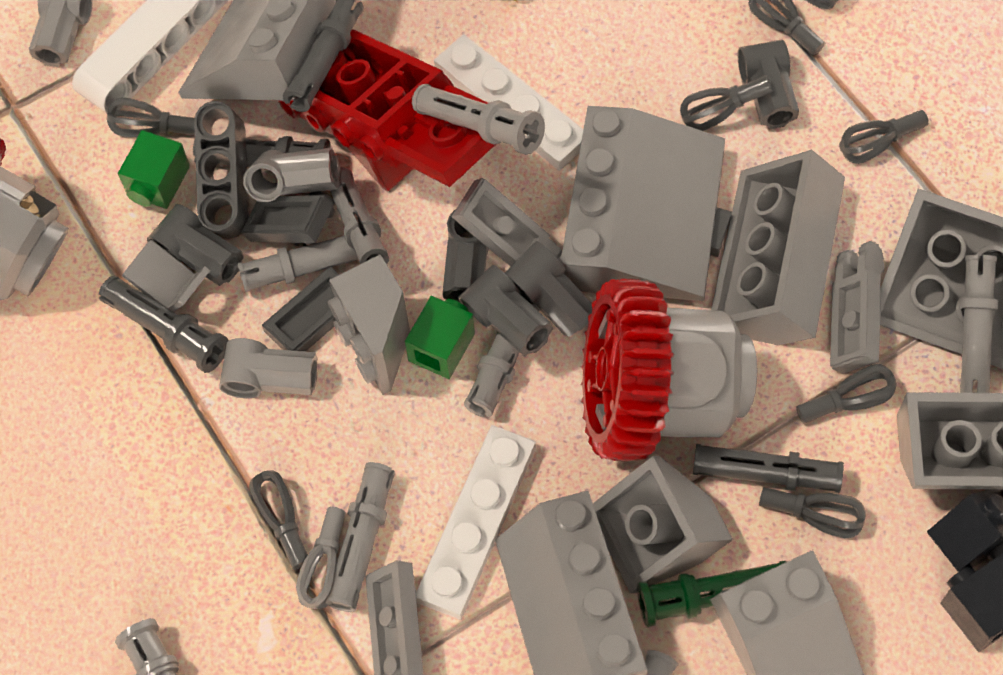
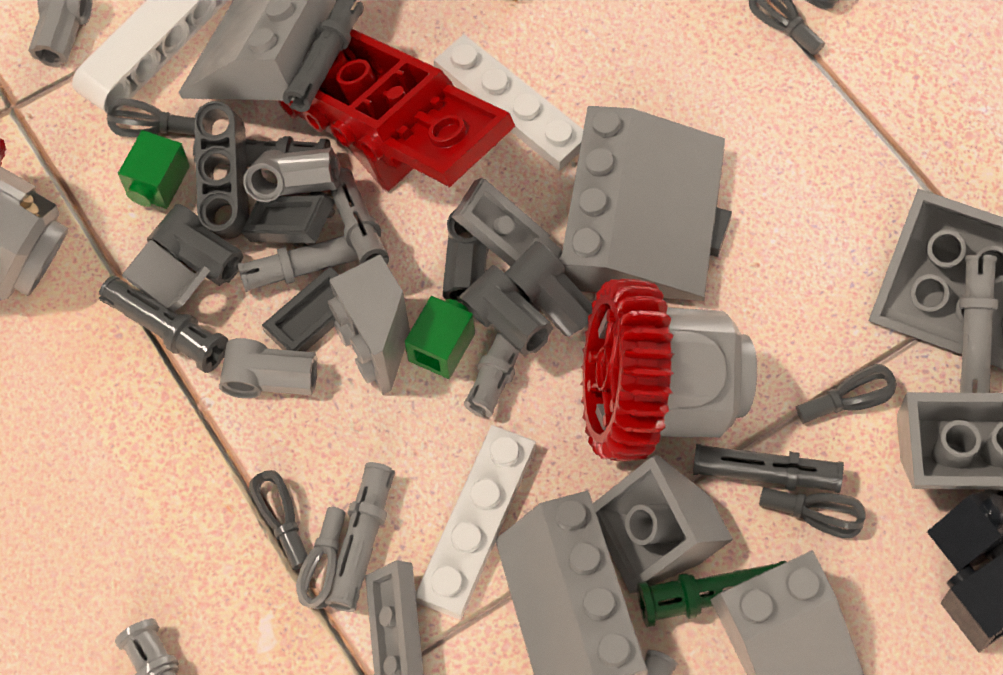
light grey pin [412,84,545,155] -> none
dark grey piece [680,75,774,131] -> none
light grey slope [711,149,845,345] -> none
dark grey piece [737,40,799,129] -> none
light grey hinge [830,240,885,374] -> none
dark grey piece [839,110,929,164] -> none

